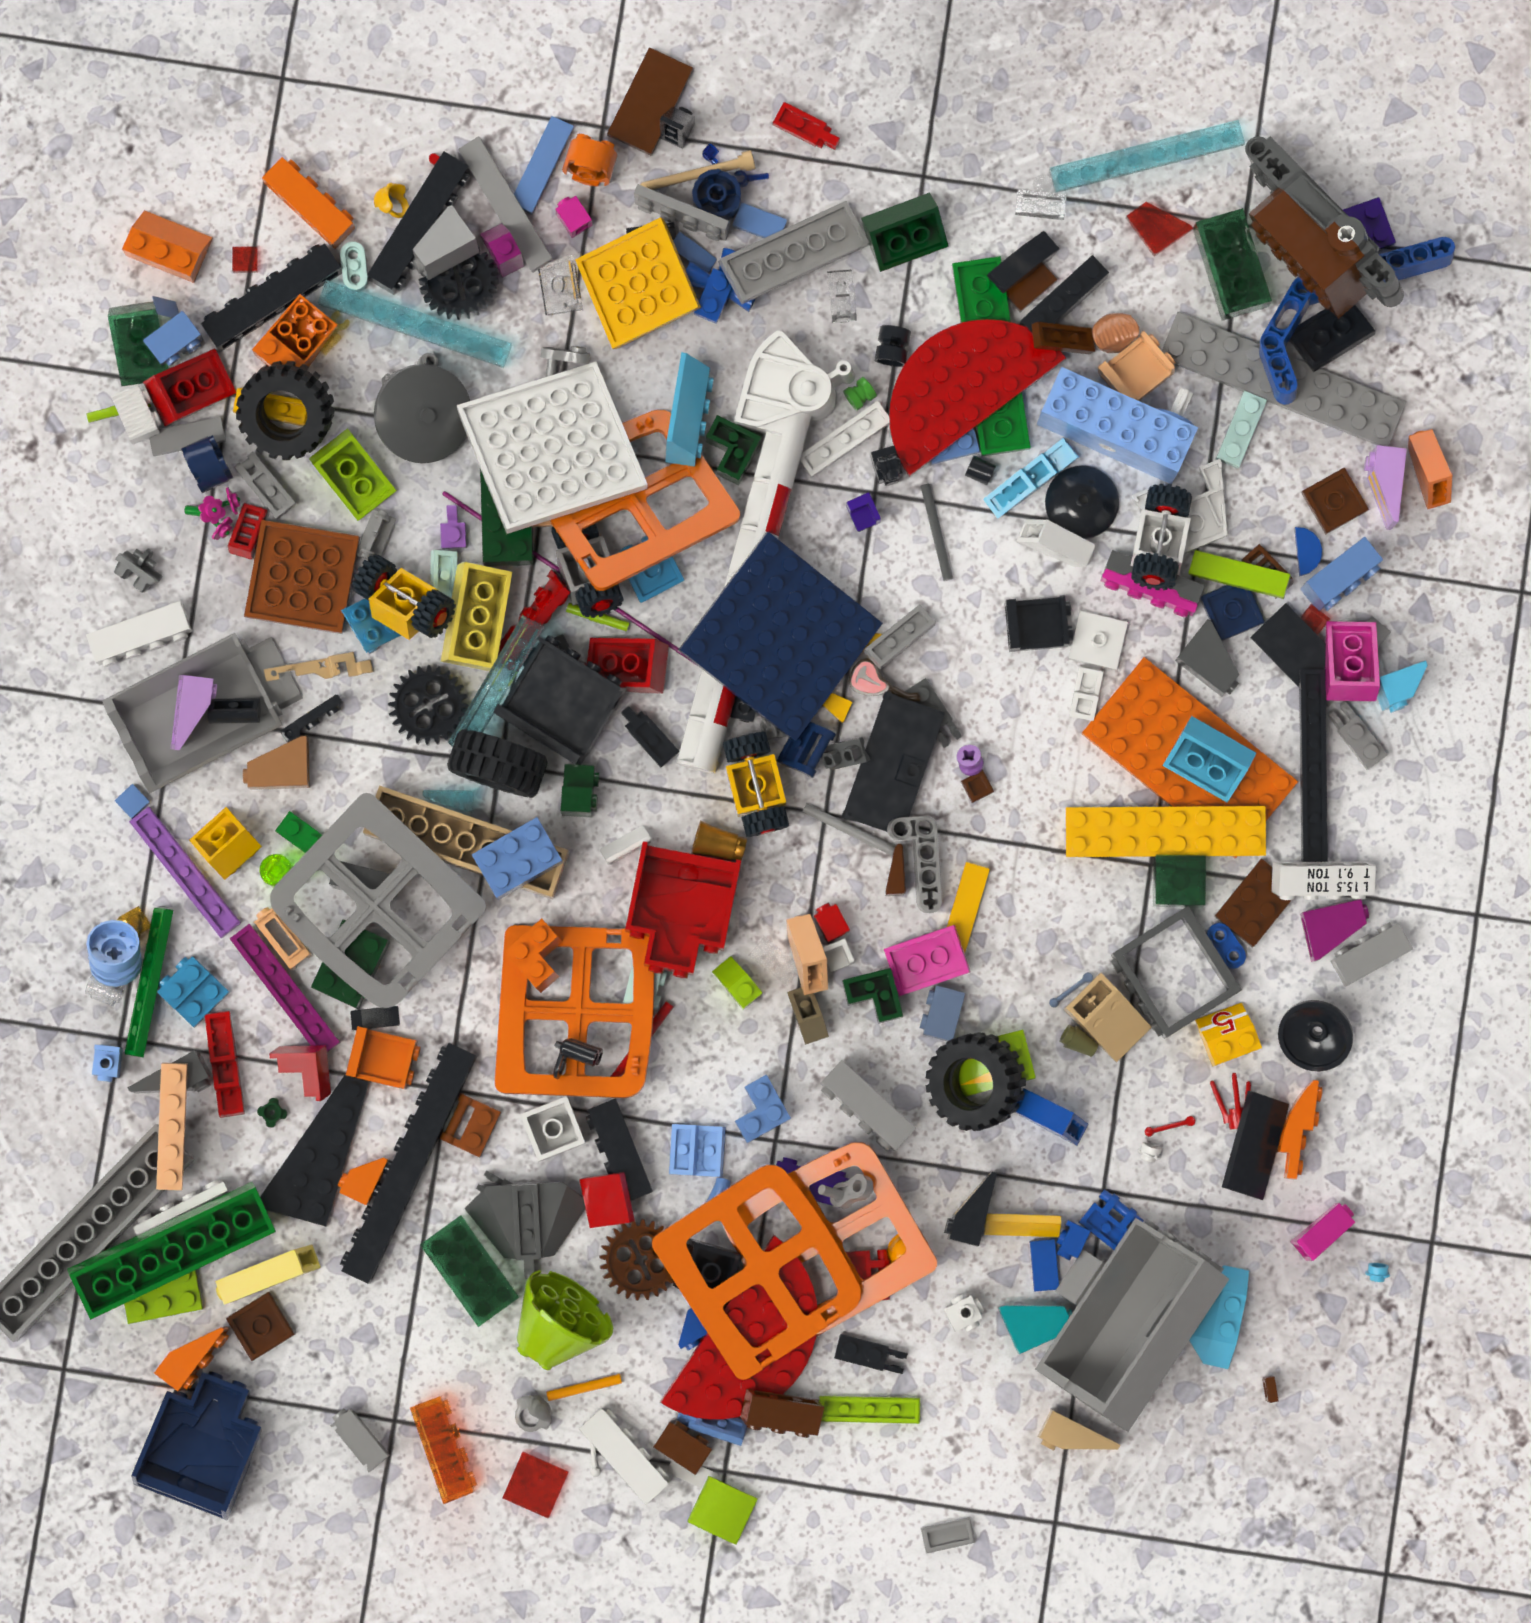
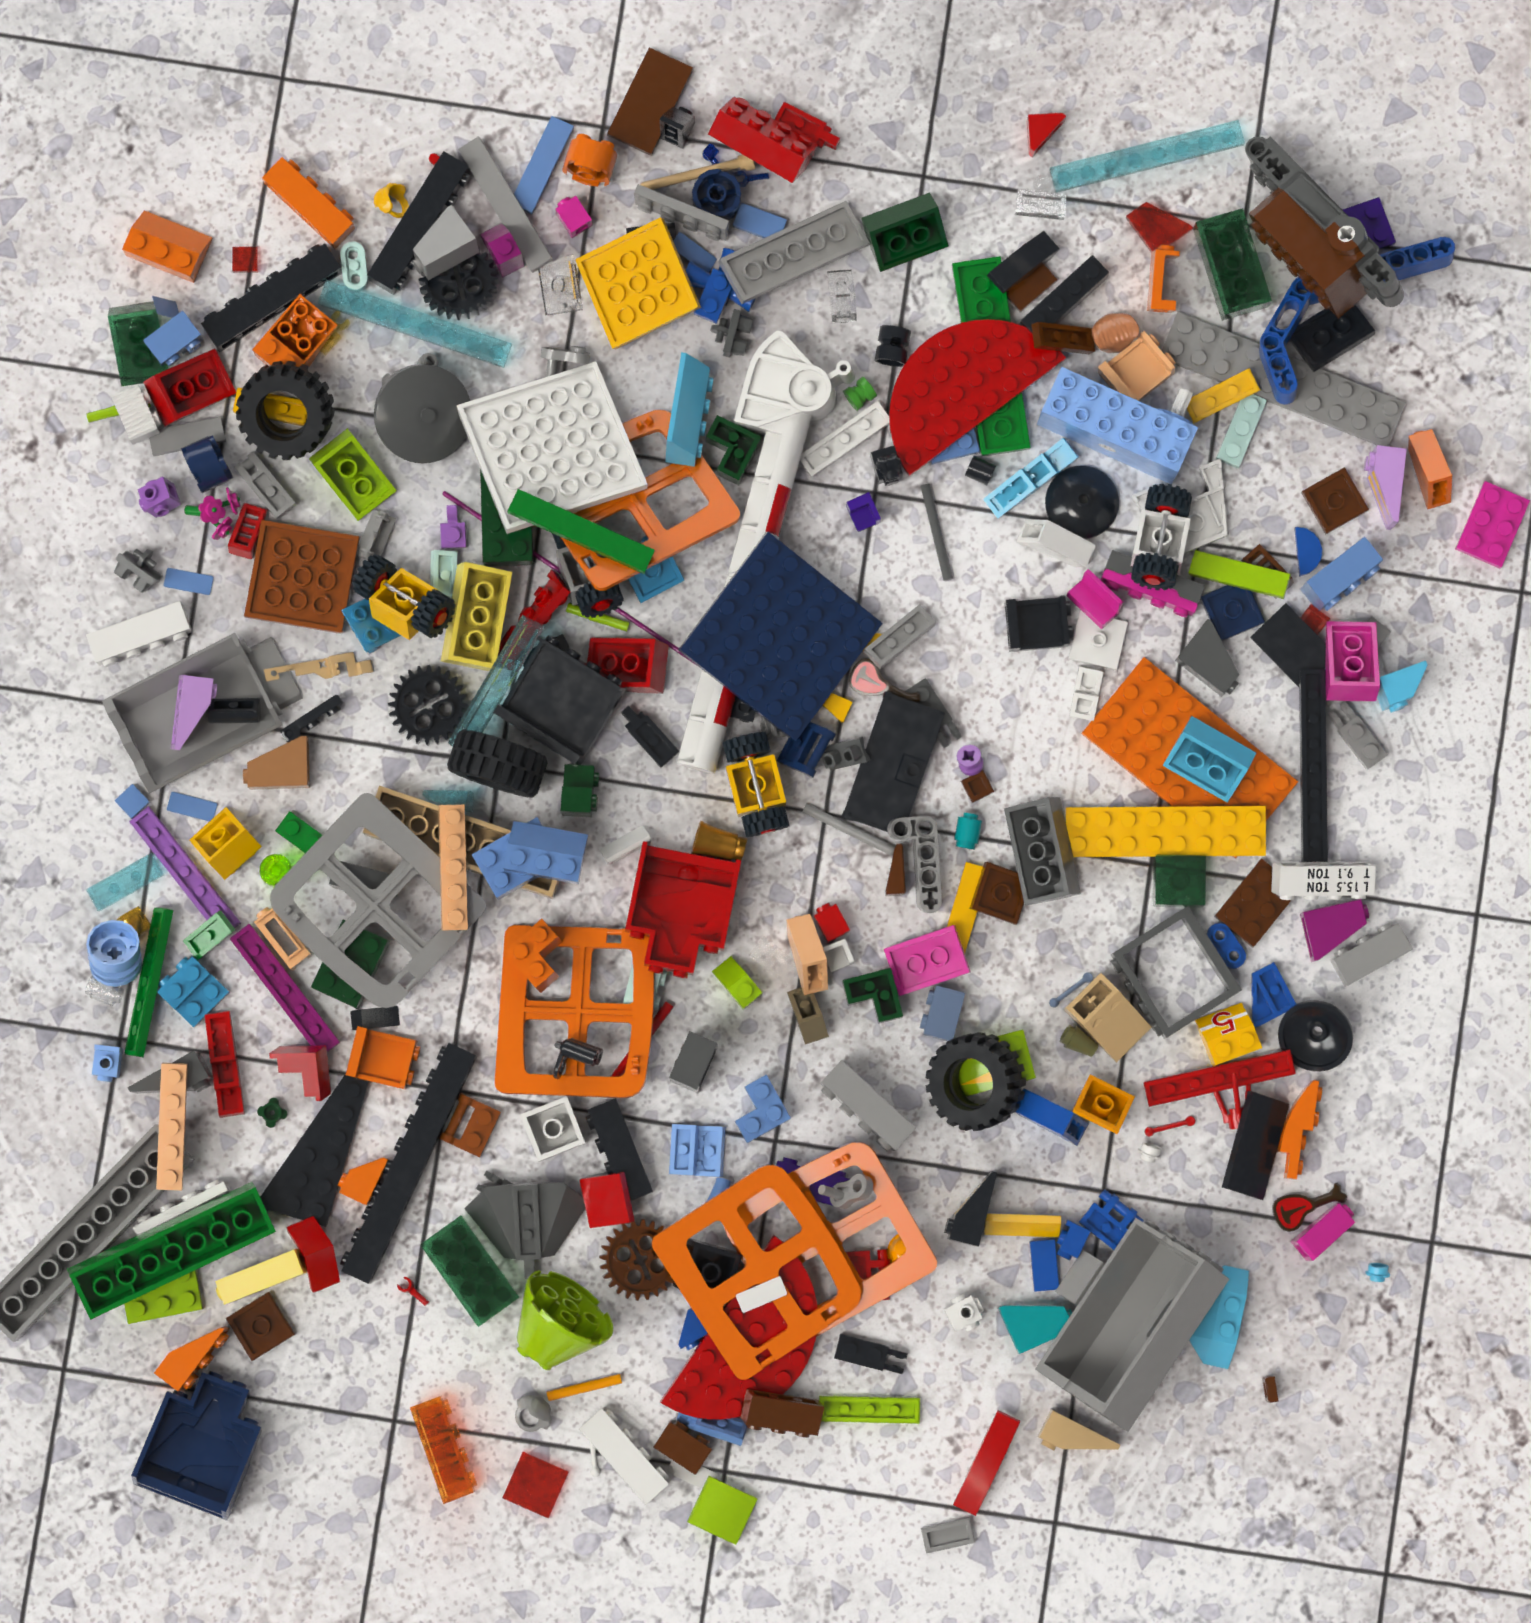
light grey window [330,1408,390,1472] -> none
none -> clear light blue tile [86,853,164,911]
none -> medium lavender brick [137,476,181,518]
none -> medium blue sticker [164,568,213,595]
none -> medium blue sticker [167,792,217,821]
none -> plate [183,911,236,961]
none -> red panel [287,1216,340,1293]
none -> red hand [397,1277,429,1306]
none -> light nougat plate [438,804,468,931]
none -> medium blue slope [503,821,588,884]
none -> green tile [507,489,655,574]
none -> dark grey piece [669,1031,718,1093]
none -> red brick [708,97,818,183]
none -> dark grey hips [710,309,753,358]
none -> white sticker [736,1276,787,1313]
none -> red slope [953,1410,1020,1516]
none -> teal brick [954,813,982,850]
none -> reddish brown tile [969,862,1024,925]
none -> dark grey slope [1004,797,1081,905]
none -> red slope [1027,113,1066,157]
none -> dark pink panel [1067,569,1123,629]
none -> light orange slope [1072,1074,1135,1134]
none -> red tile [1143,1050,1296,1107]
none -> orange panel [1147,245,1180,313]
none -> yellow tile [1187,368,1260,423]
none -> blue wing [1251,962,1296,1028]
none -> dark brown piece [1272,1183,1347,1232]
none -> dark pink plate [1455,481,1530,569]

